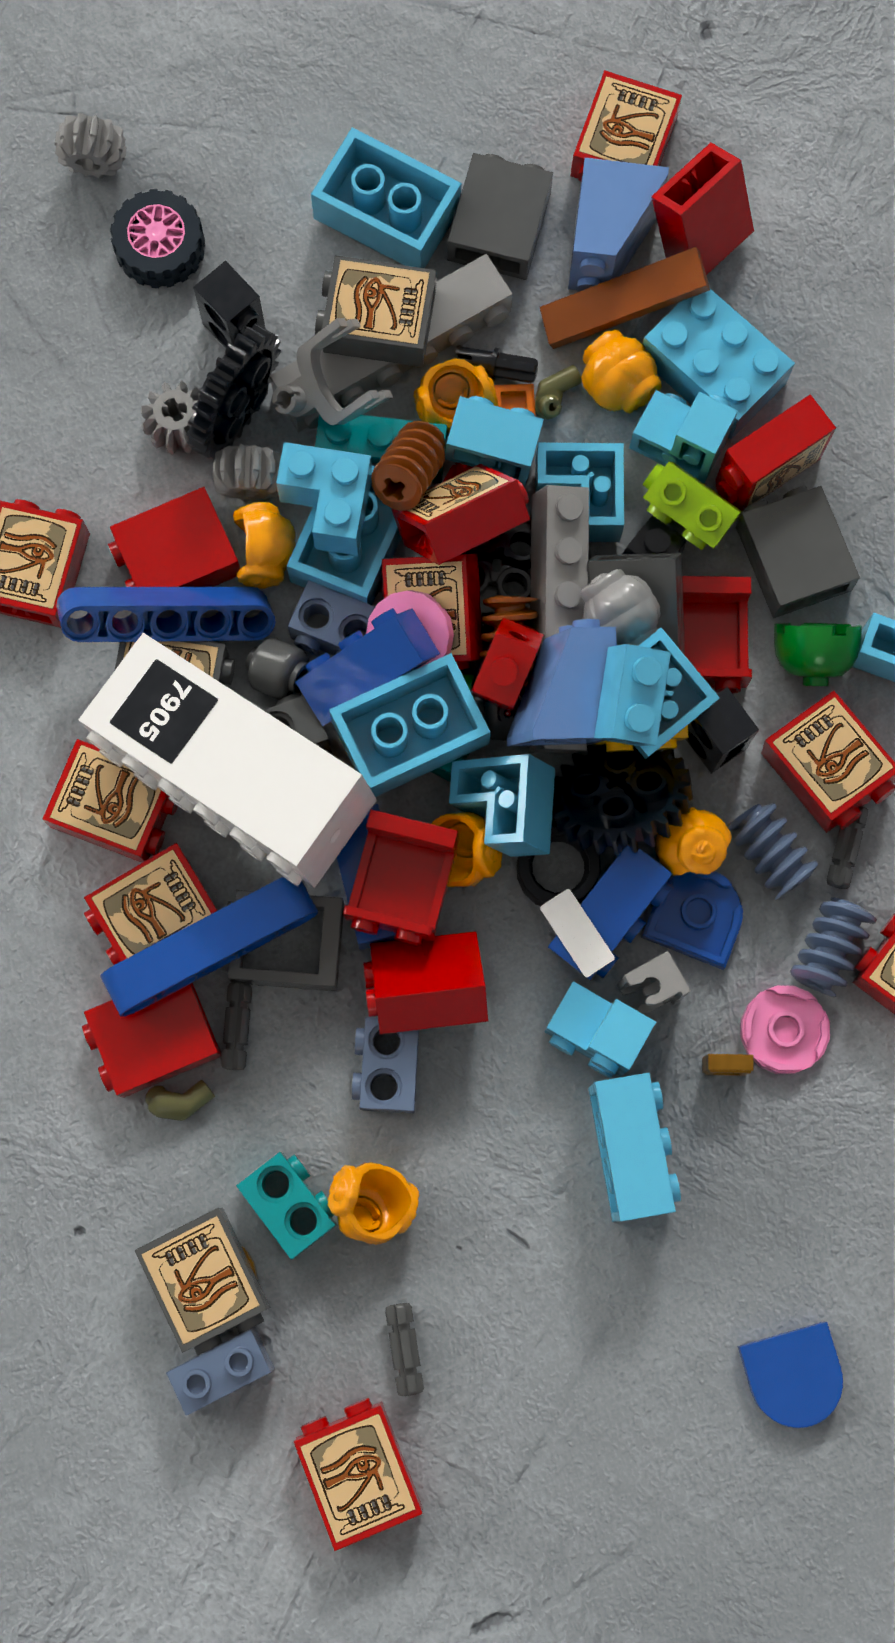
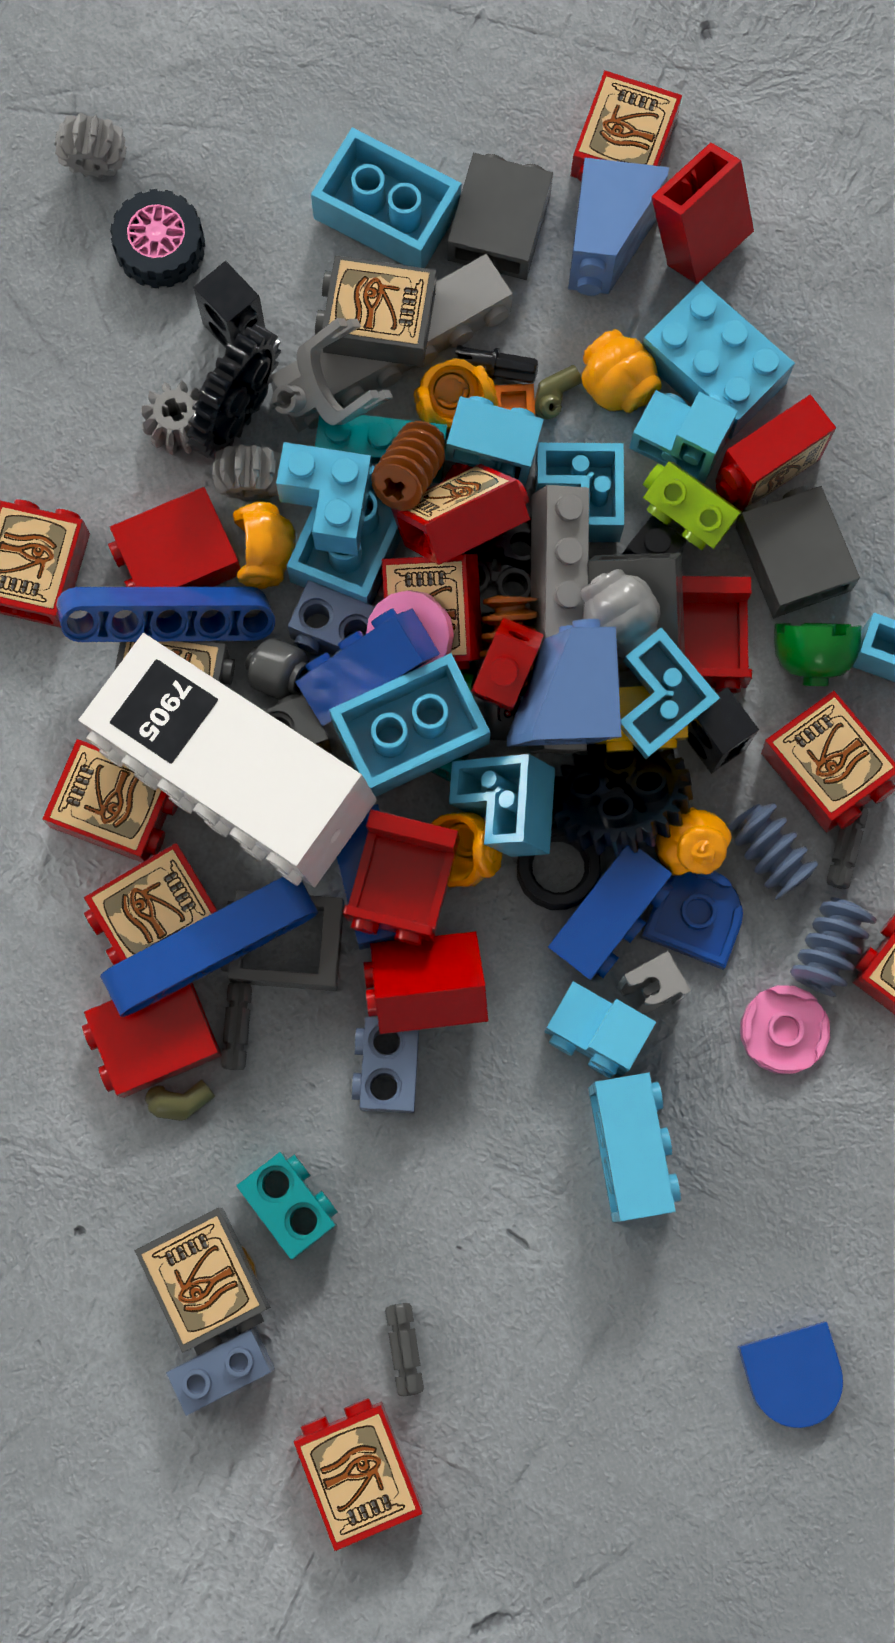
light orange hair [327,1162,420,1245] -> none
dark orange tile [540,247,710,349] -> none
white sticker [540,889,615,977] -> none
medium azure brick [594,644,671,746] -> none
pearl gold tile [702,1054,754,1076] -> none

